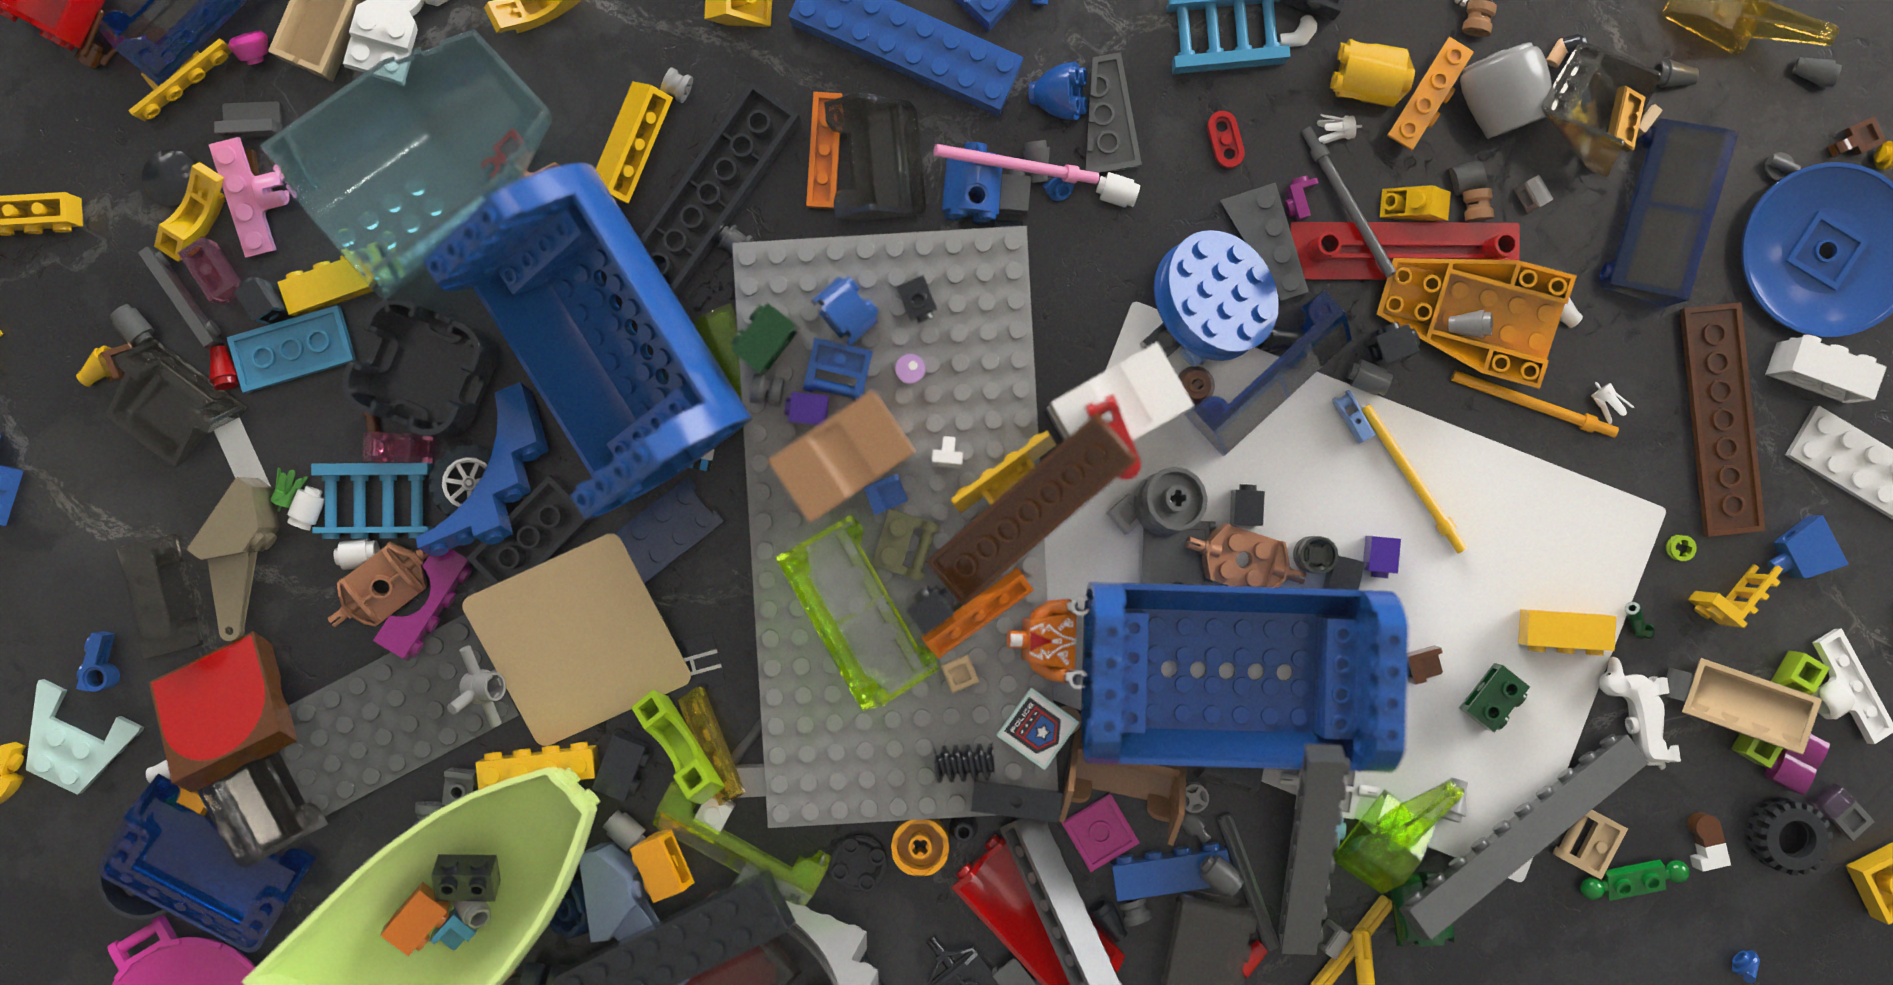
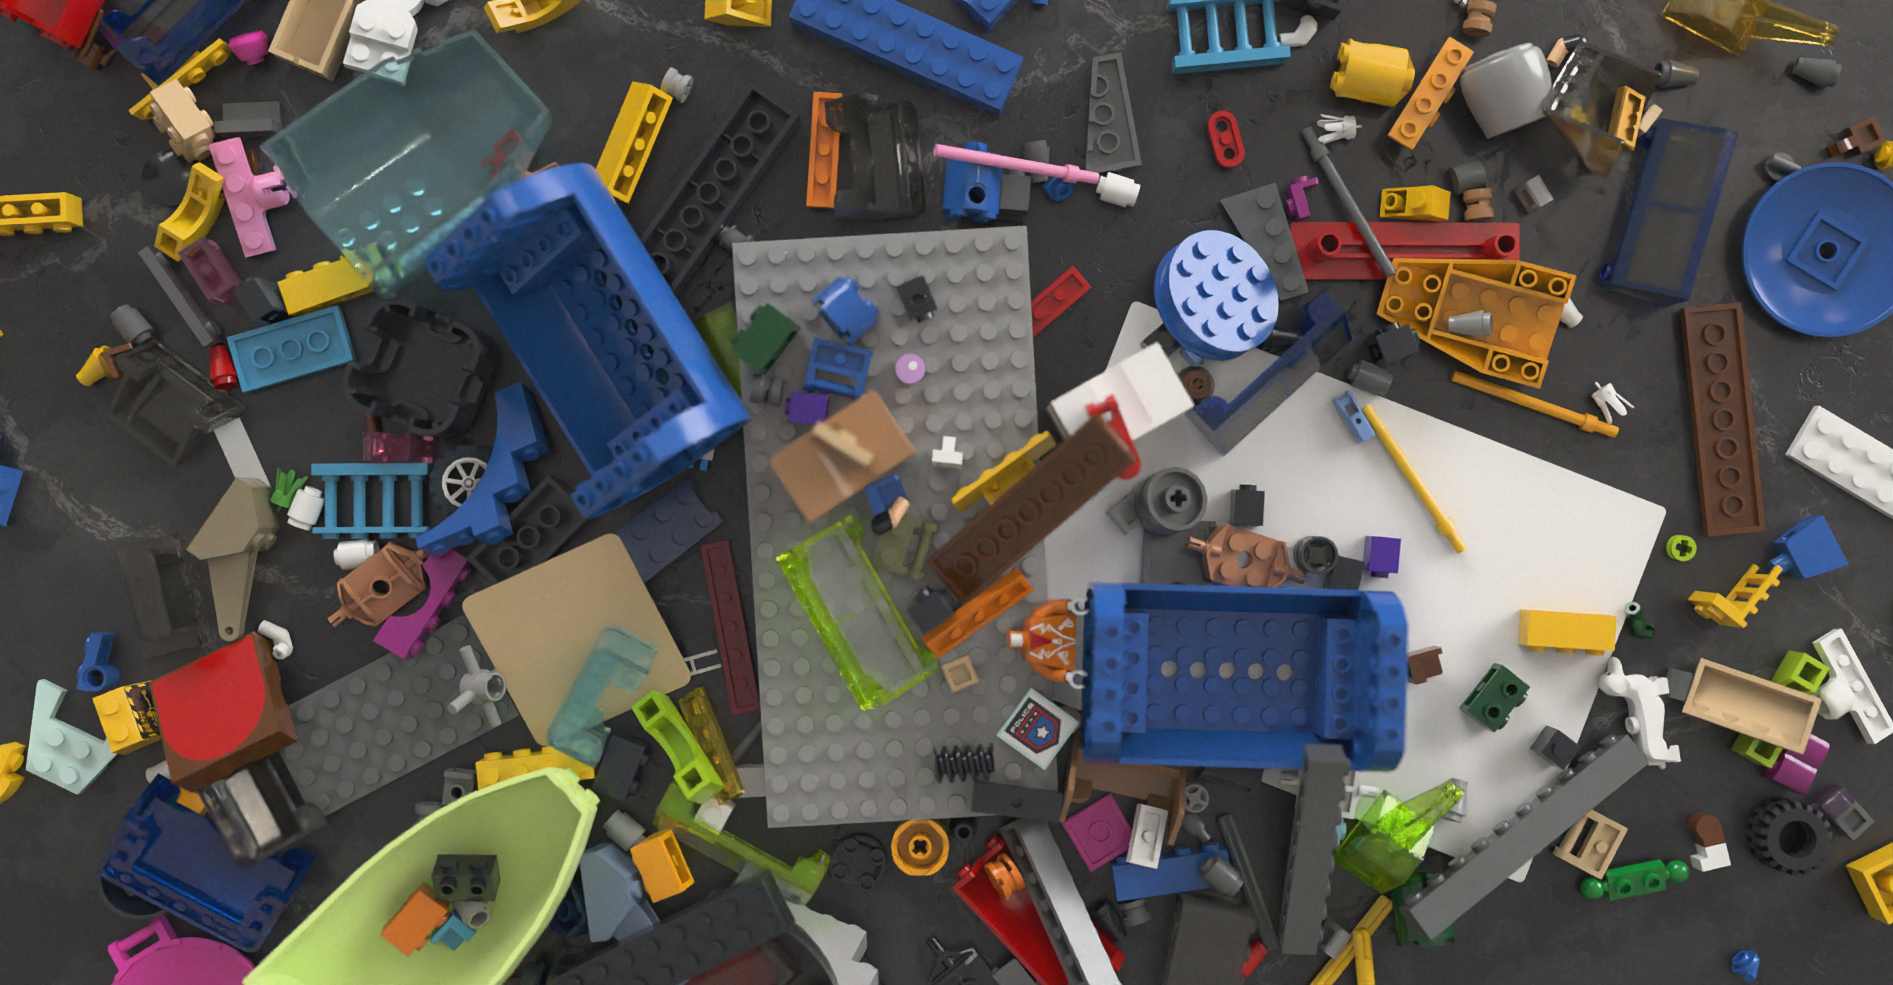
blue piece [1028,61,1088,120] -> none
white brick [1765,335,1886,403] -> none
none -> yellow slope [92,680,162,755]
none -> tan brick [149,79,215,163]
none -> white arm [258,620,293,660]
none -> clear light blue windscreen [546,625,658,769]
none -> dark red plate [700,540,761,715]
none -> tan plate [812,422,874,466]
none -> arm [871,497,910,535]
none -> orange wheel [984,853,1026,900]
none -> red plate [1031,266,1092,338]
none -> white tile [1126,804,1168,869]
none -> black brick [1530,725,1581,770]

